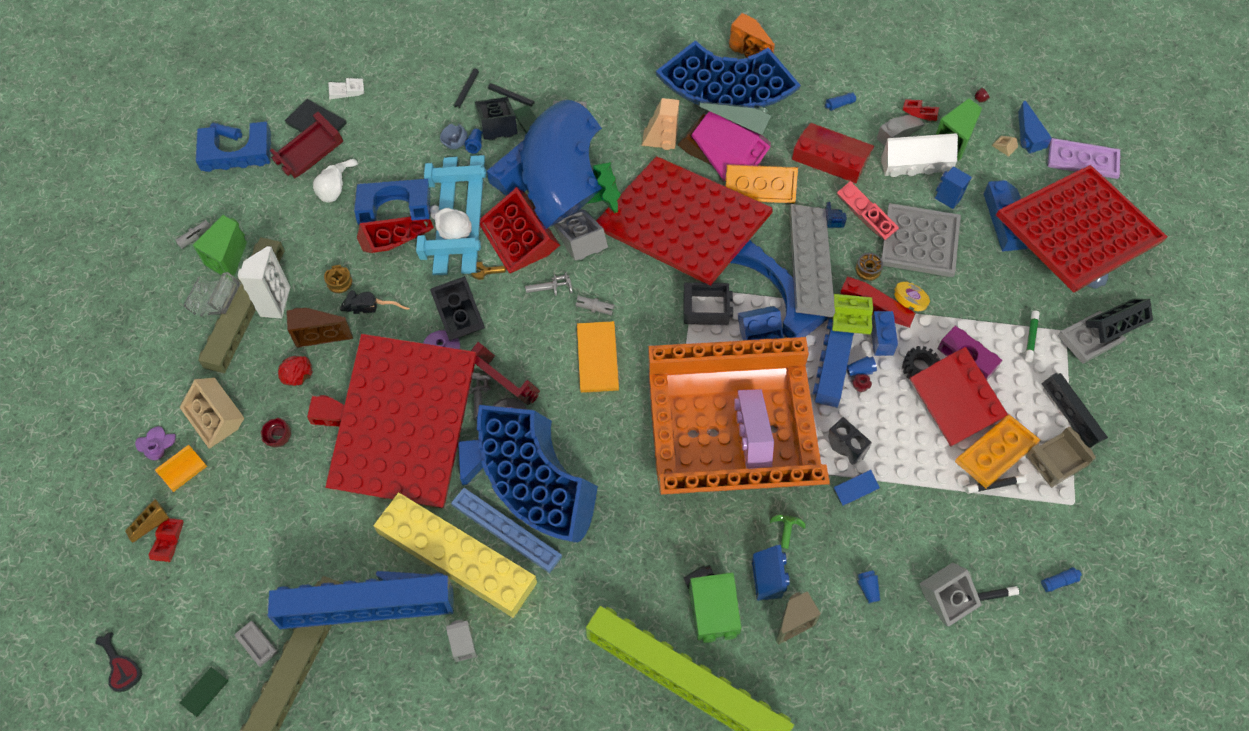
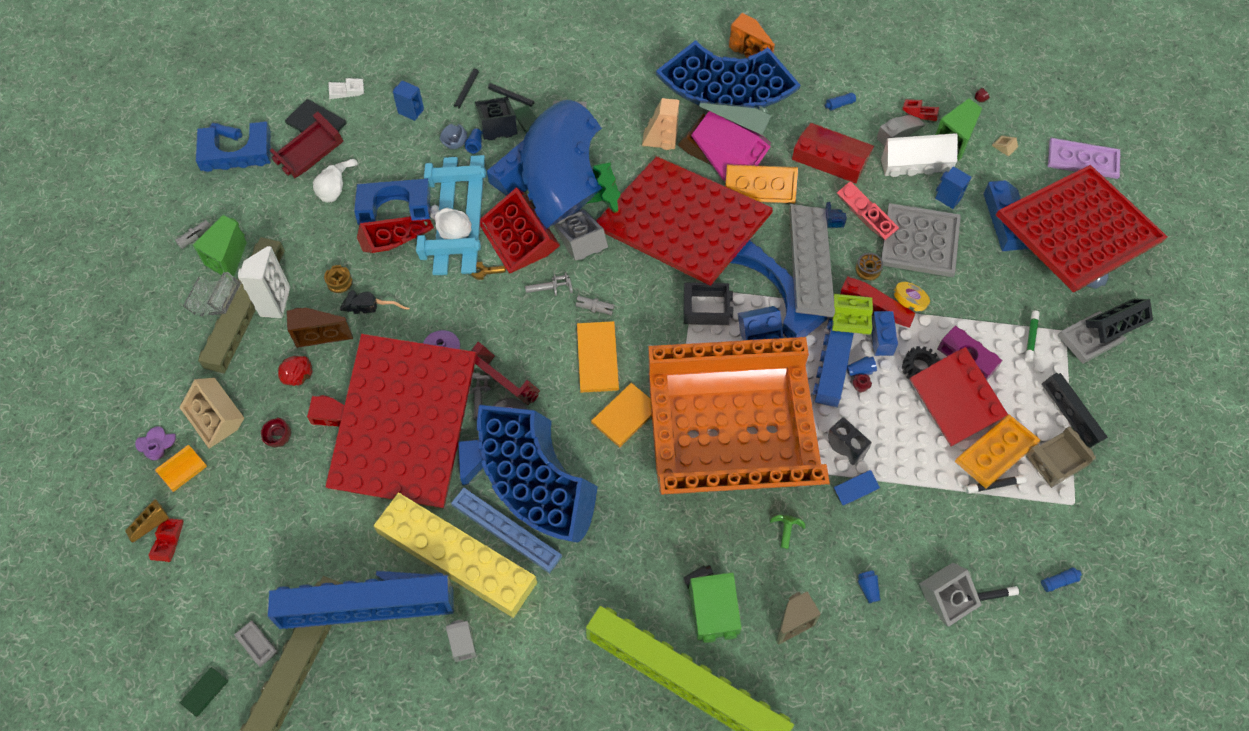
black piece [95,632,142,693] -> none
black slope [430,276,485,341] -> none
lavender wedge [734,389,774,469] -> none
blue slope [752,545,789,600] -> none
blue slope [1018,101,1052,153] -> none
none -> blue brick [393,80,424,121]
none -> light orange tile [591,383,652,447]

